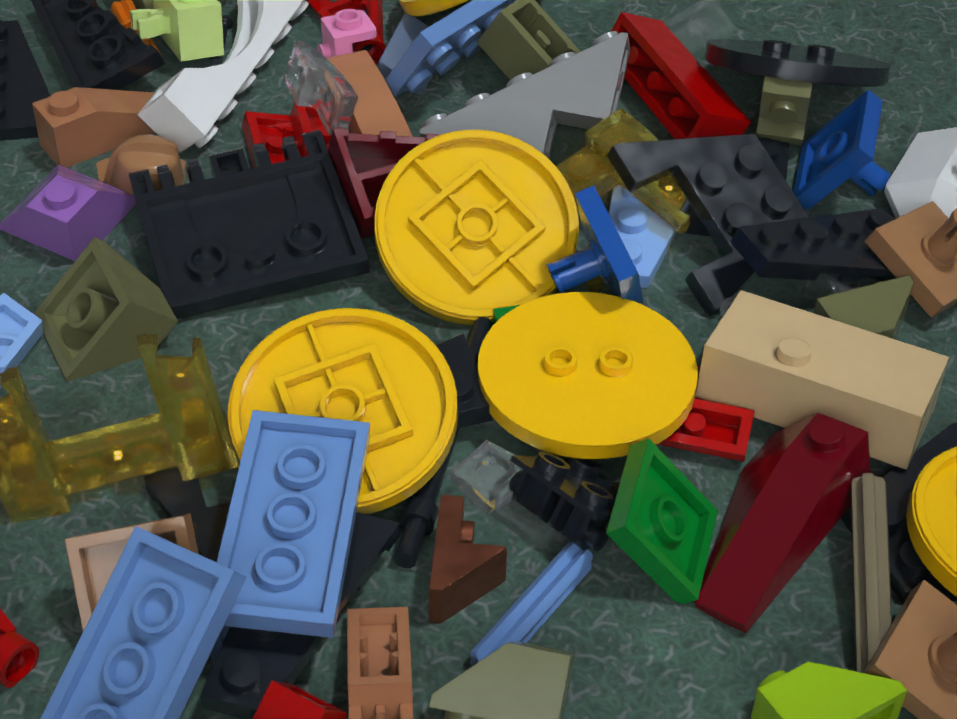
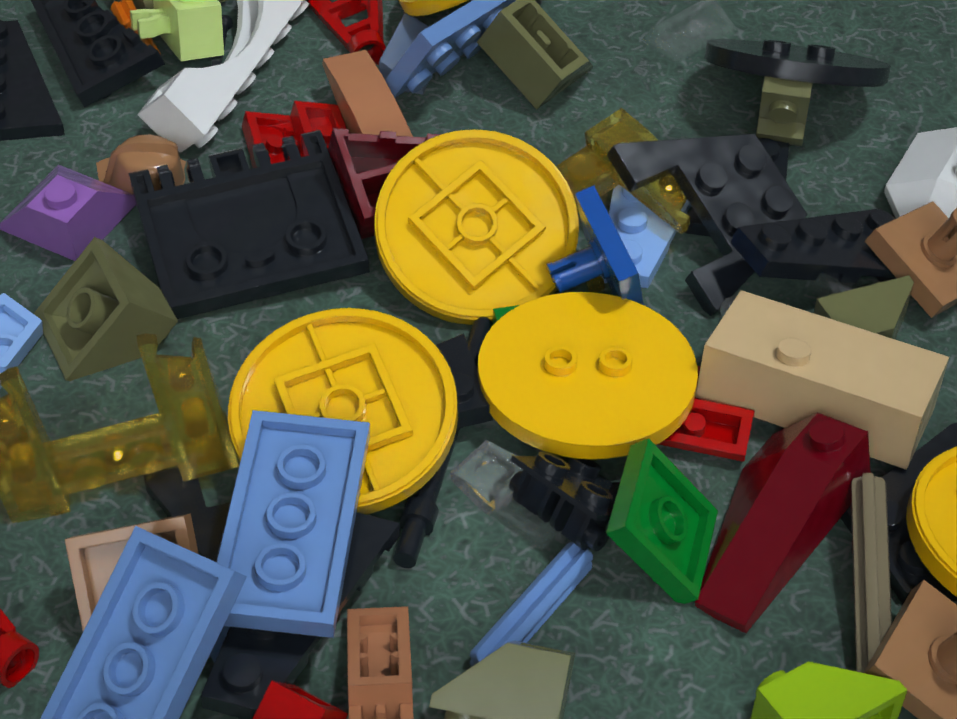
nougat slope [32,87,155,168] -> none
clear slope [284,41,358,135] -> none
bright pink bracket [317,9,377,71] -> none
light grey slope [419,31,630,159] -> none
copper slope [429,495,507,624] -> none
red brick [611,12,751,139] -> none
blue tile [793,89,890,210] -> none

